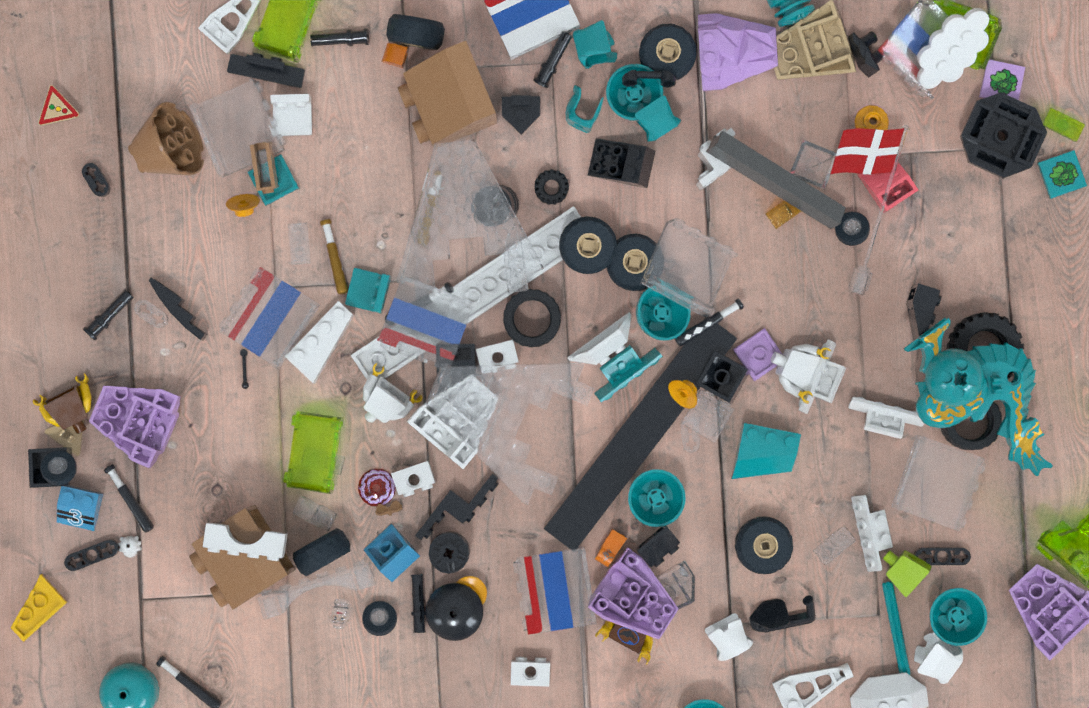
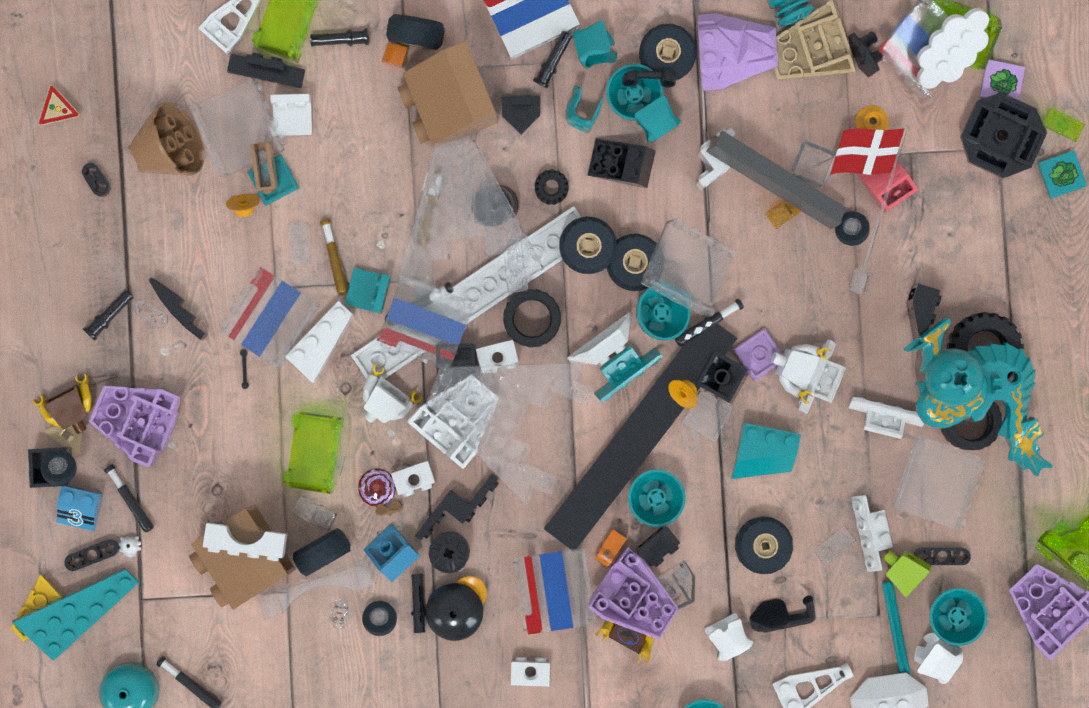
none -> teal wing [12,568,139,661]

